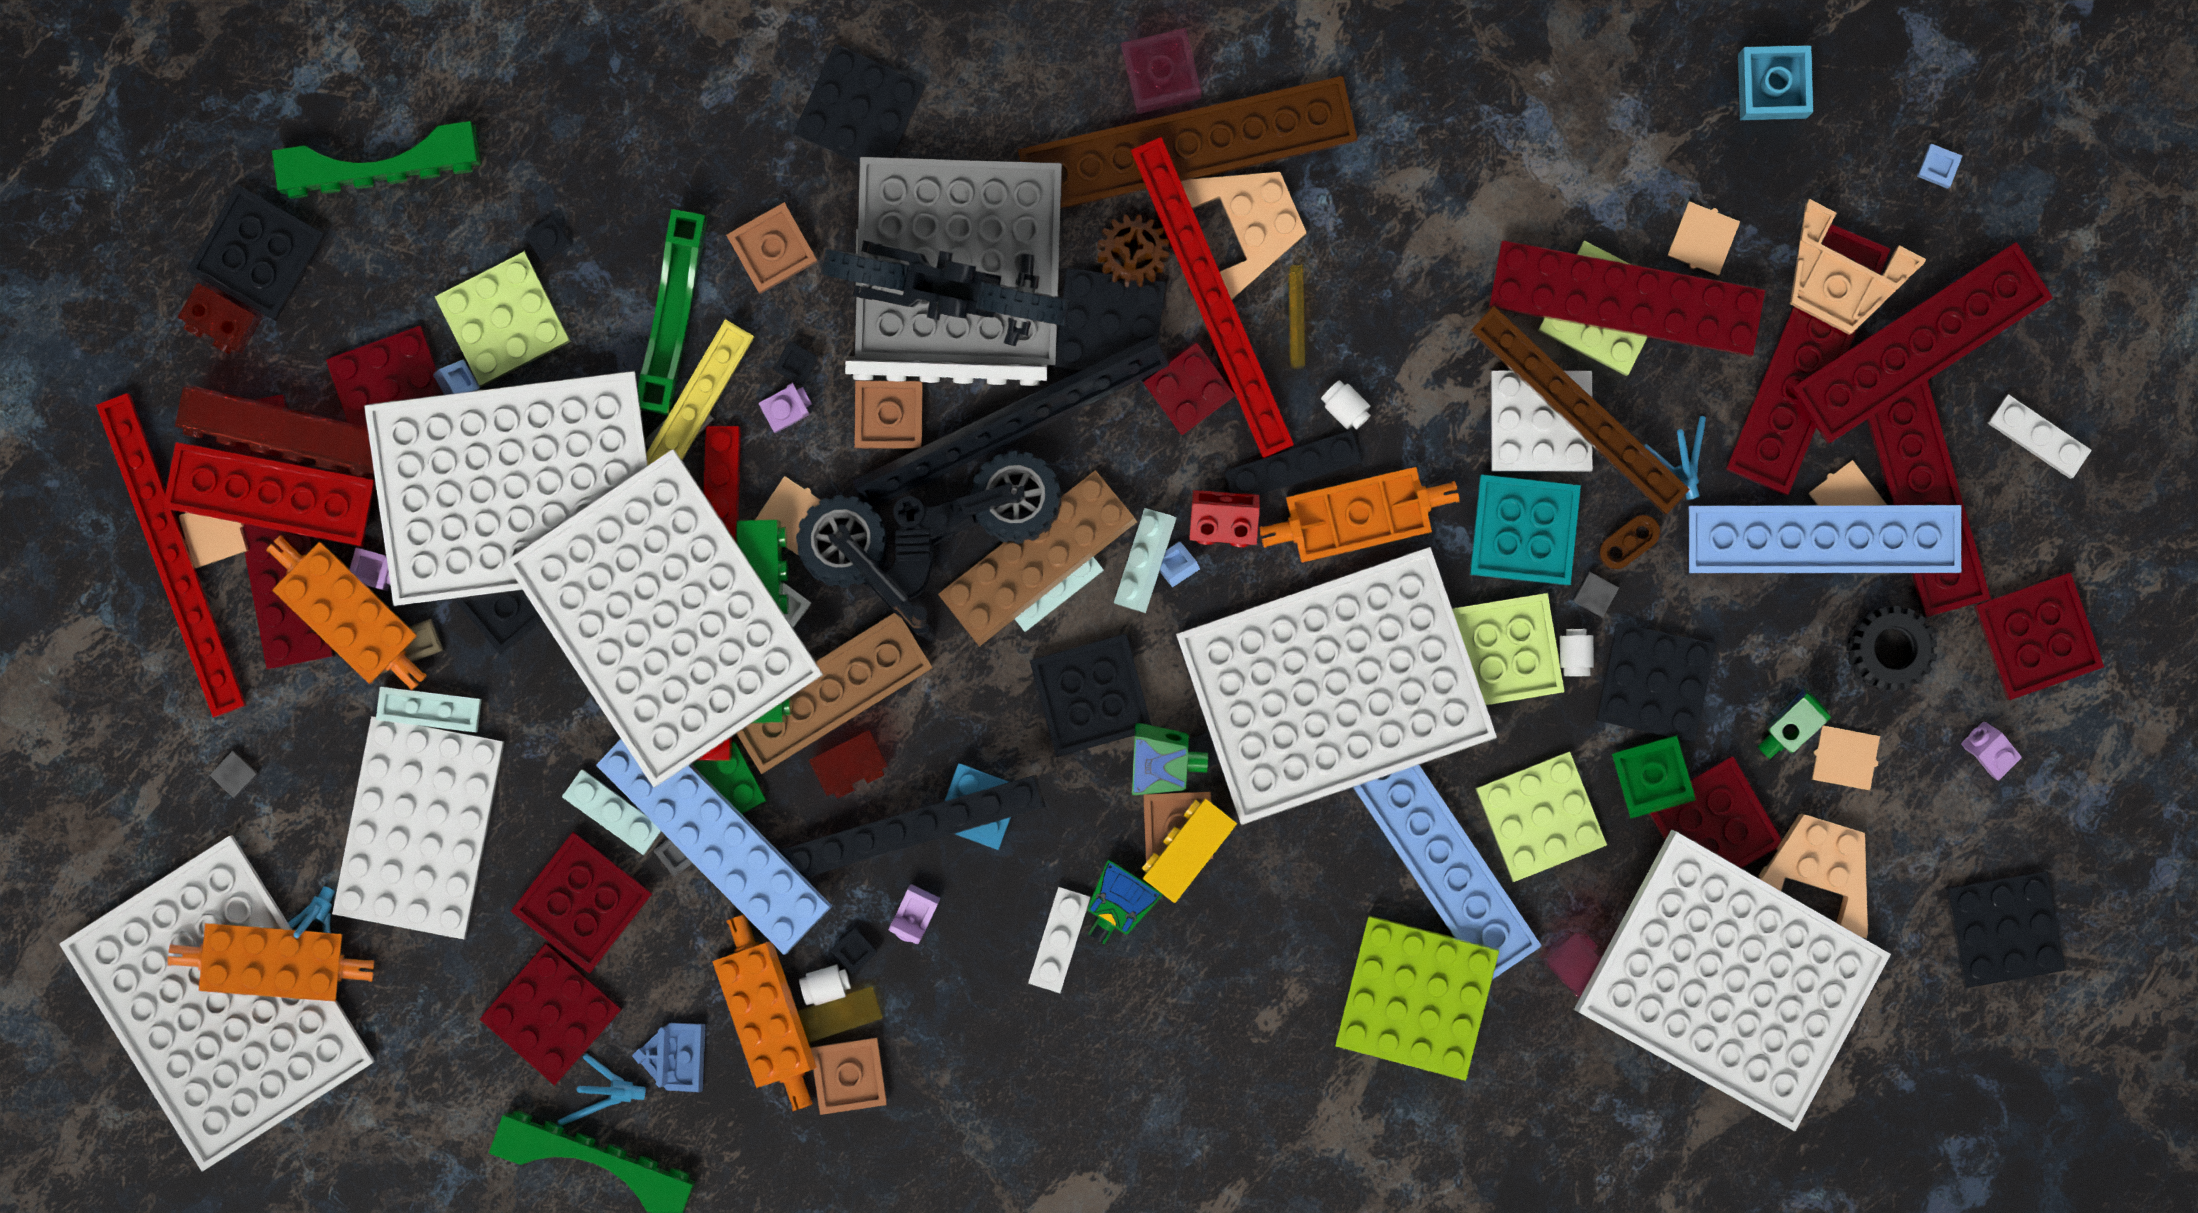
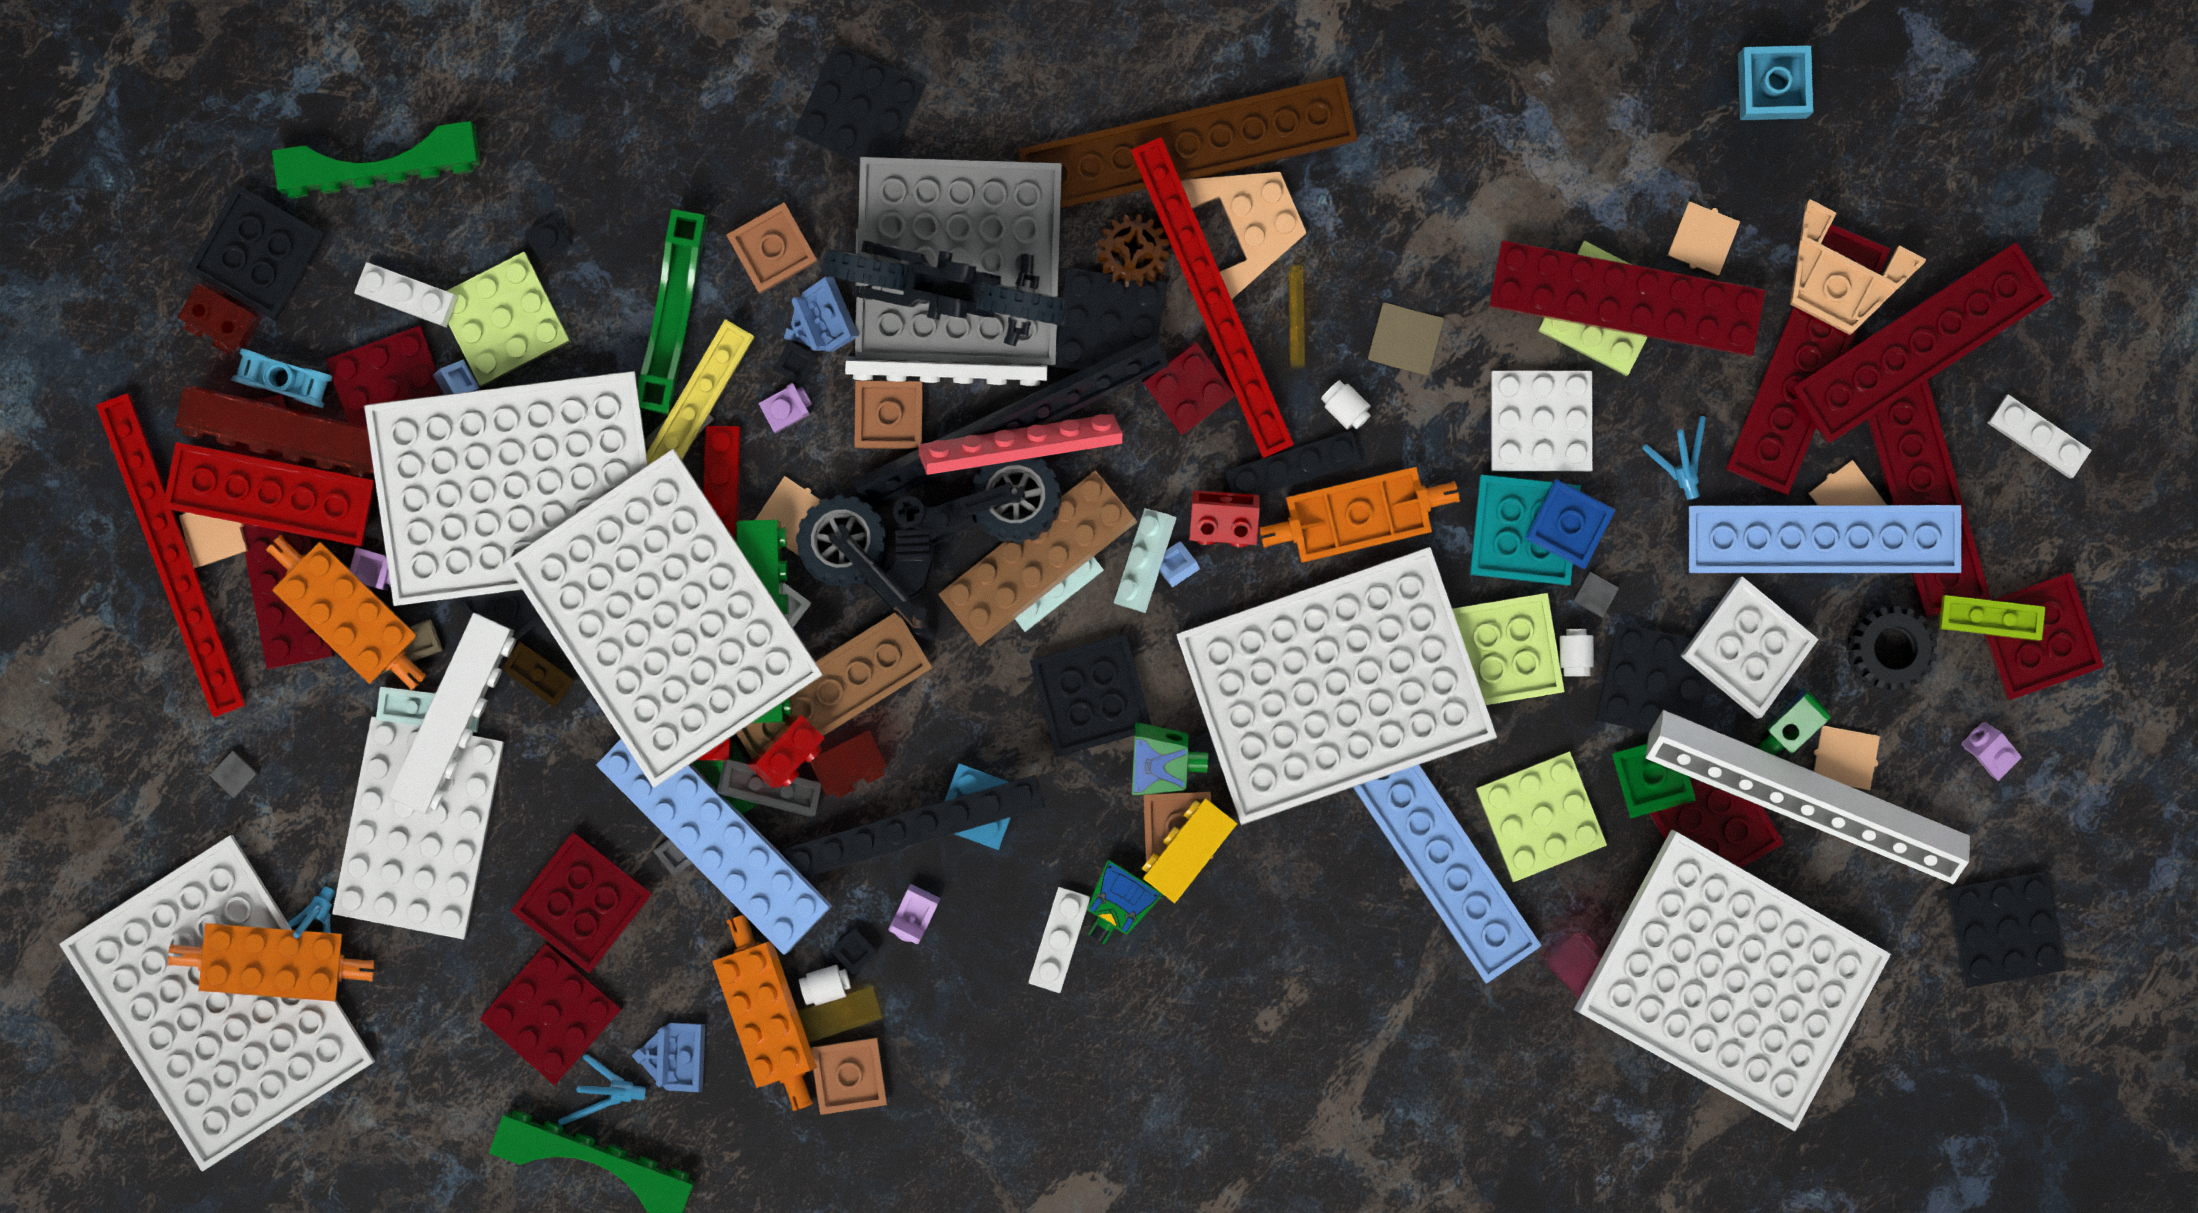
light aqua plate [562,769,662,855] -> none
clear pink brick [1120,28,1202,114] -> none
lime plate [1335,915,1499,1081] -> none
reddish brown plate [1470,306,1690,515] -> none
reddish brown plate [1599,515,1660,570] -> none
light nougat wing [1758,814,1868,939] -> none
light blue plate [1917,144,1962,188] -> none
none -> medium azure piece [231,349,333,408]
none -> white plate [354,262,458,327]
none -> white brick [388,613,516,814]
none -> dark brown plate [500,641,576,708]
none -> dark grey plate [717,759,822,817]
none -> red brick [747,715,825,788]
none -> medium blue slope [784,277,859,352]
none -> coral plate [919,414,1122,475]
none -> dark tan sticker [1368,303,1444,375]
none -> blue tile [1524,479,1616,570]
none -> white brick [1646,710,1970,884]
none -> white plate [1681,577,1819,719]
none -> lime plate [1939,595,2045,641]

